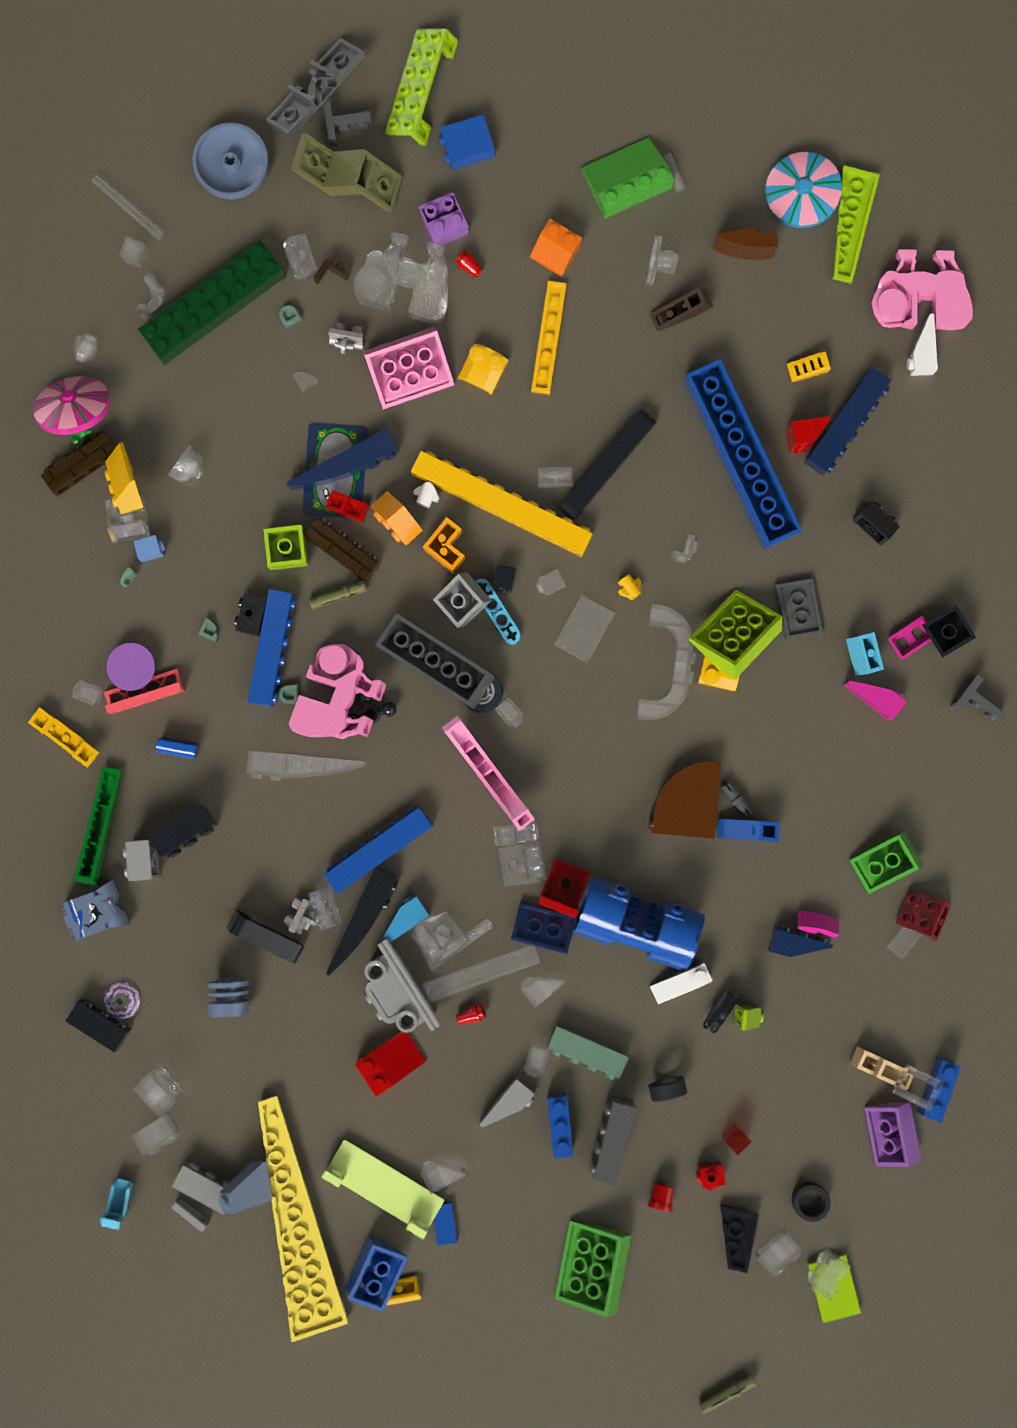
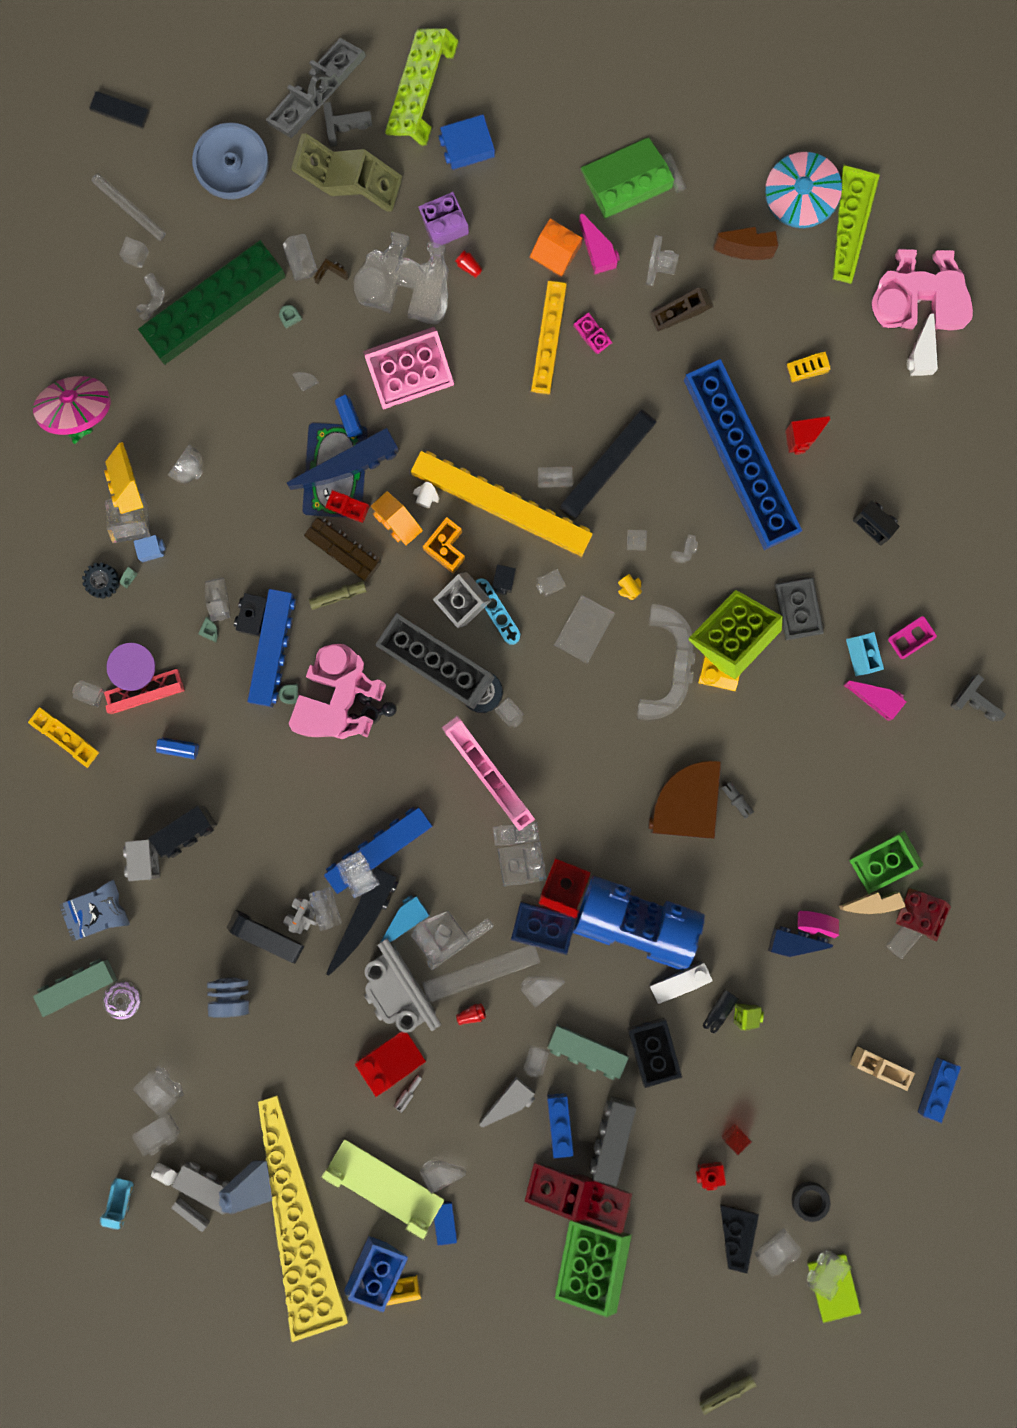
dark brown brick [41,432,116,497] -> none
black brick [65,999,131,1053] -> none
clear head [71,333,100,363] -> none
green slope [74,767,122,886] -> none
clear slope [246,751,366,781] -> none
lime brick [263,525,308,570] -> none
light grey hips [328,323,364,354] -> none
yellow slope [458,343,508,395] -> none
red piece [647,1183,674,1212] -> none
black tyre [648,1076,687,1102] -> none
blue slope [717,819,780,842] -> none
dark blue brick [805,367,891,476] -> none
medium lavender slope [865,1102,921,1167] -> none
clear tile [892,1064,944,1111] -> none
black slope [922,605,977,658] -> none
none -> sand green brick [33,958,118,1017]
none -> black wheel [82,563,120,599]
none -> black tile [89,91,149,129]
none -> white piece [151,1163,178,1185]
none -> clear slope [205,577,230,622]
none -> blue brick [335,394,363,437]
none -> clear brick [337,852,379,898]
none -> light grey axle [394,1075,422,1113]
none -> dark red bracket [524,1163,632,1233]
none -> dark pink slope [573,313,612,354]
none -> dark pink slope [579,214,619,274]
none -> clear tile [627,530,647,551]
none -> black brick [627,1018,682,1088]
none -> tan slope [839,892,905,914]

